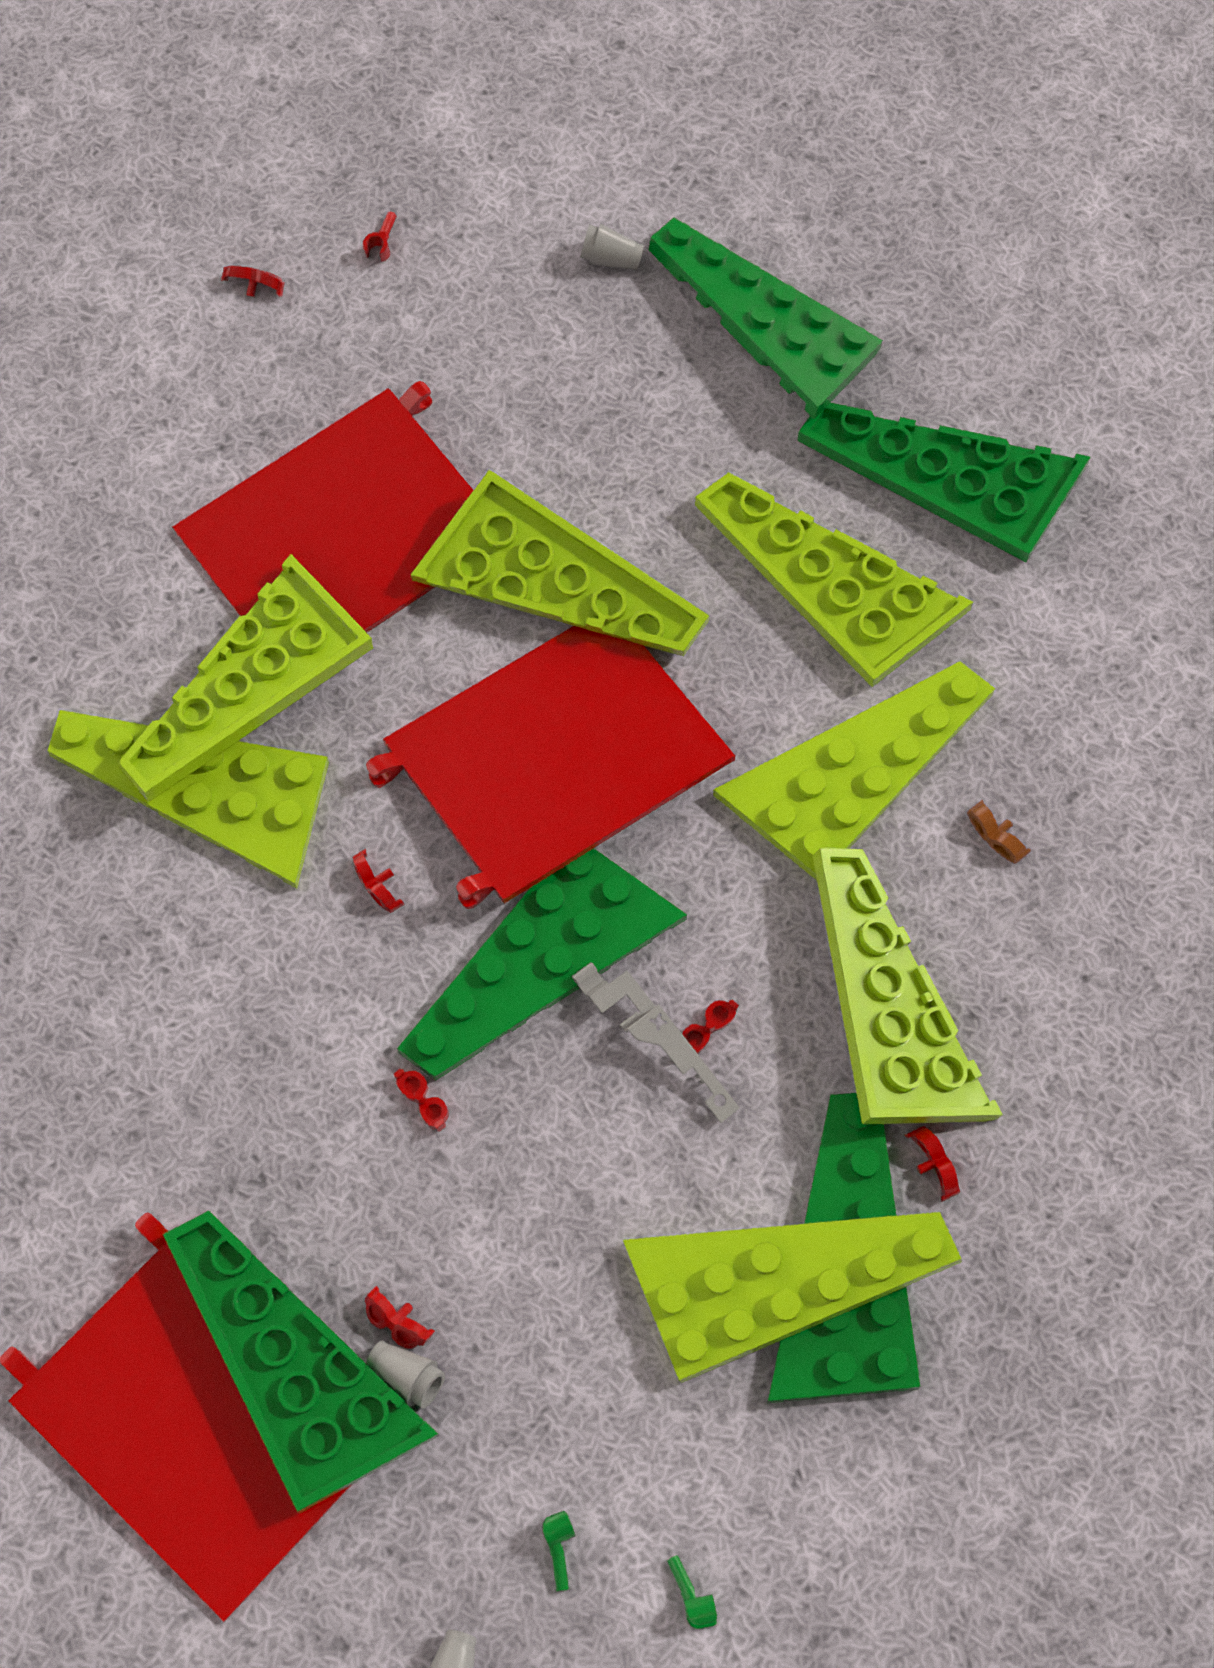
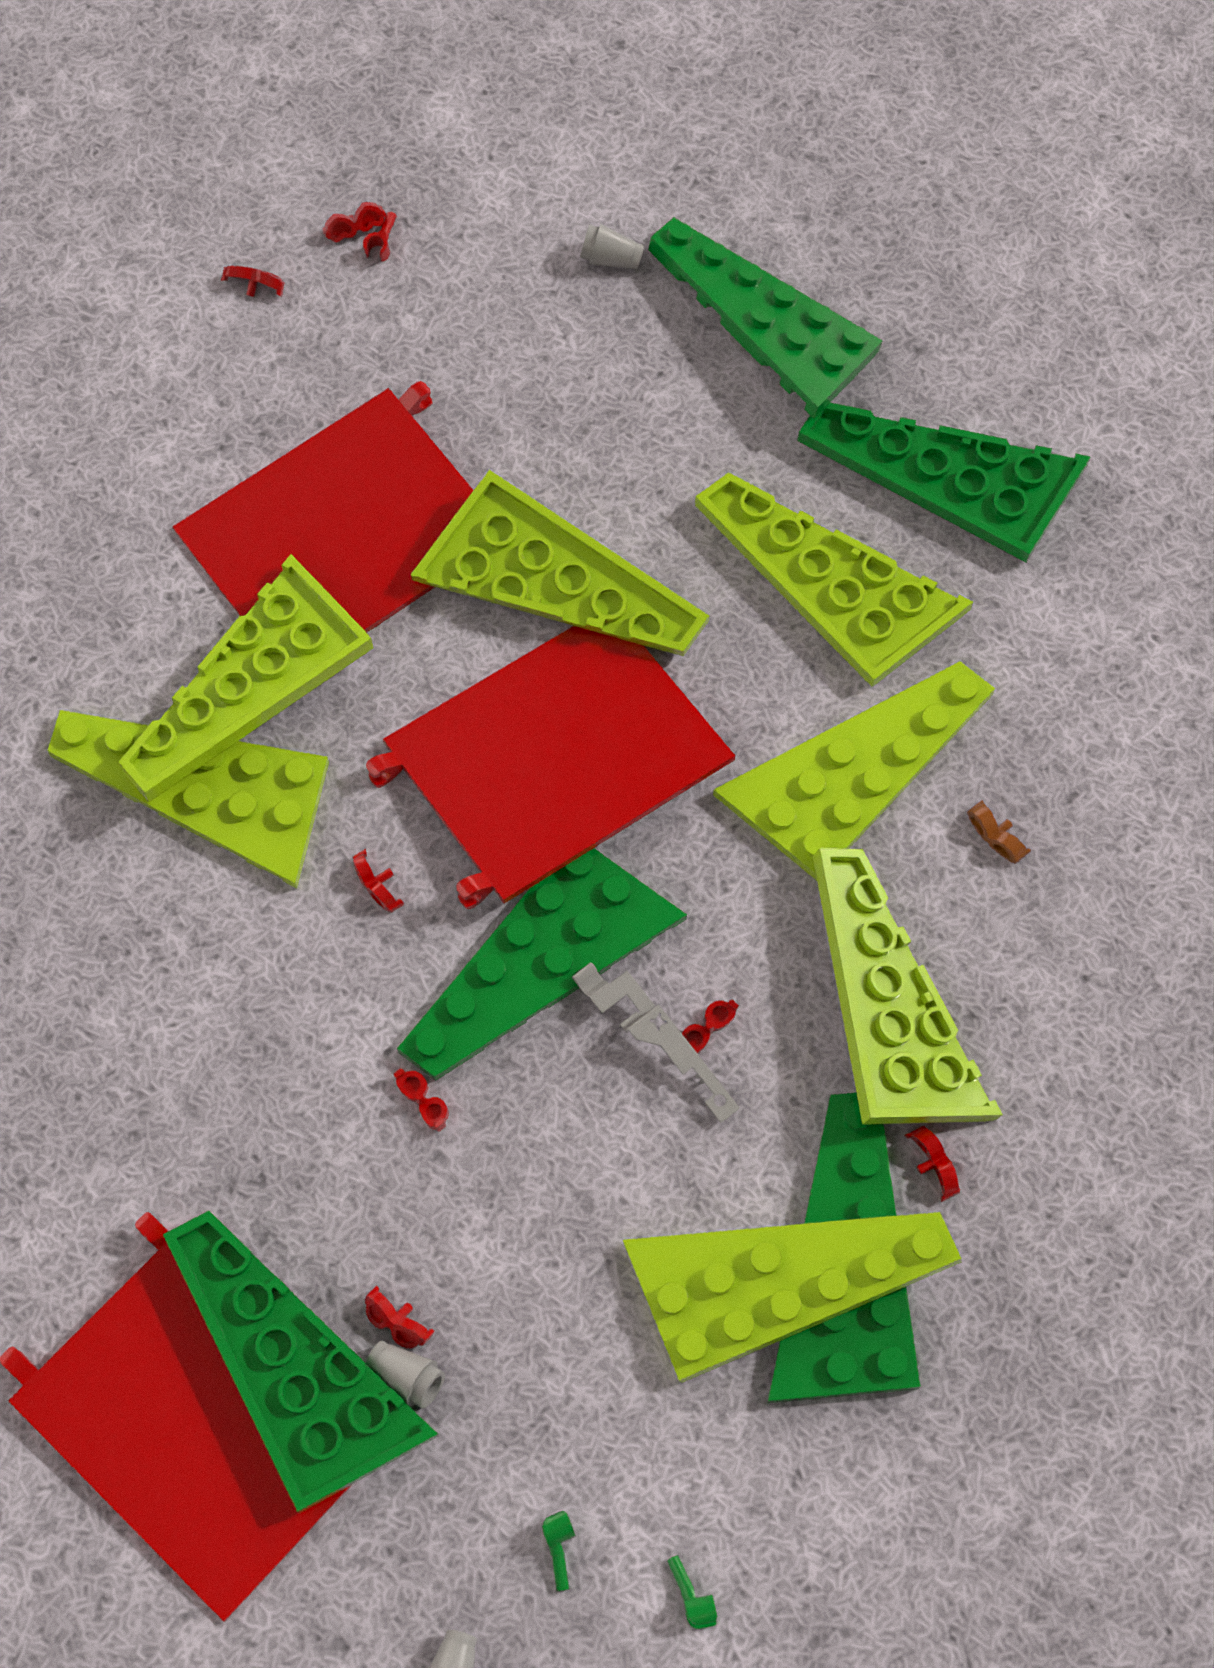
none -> red piece [322,202,386,243]

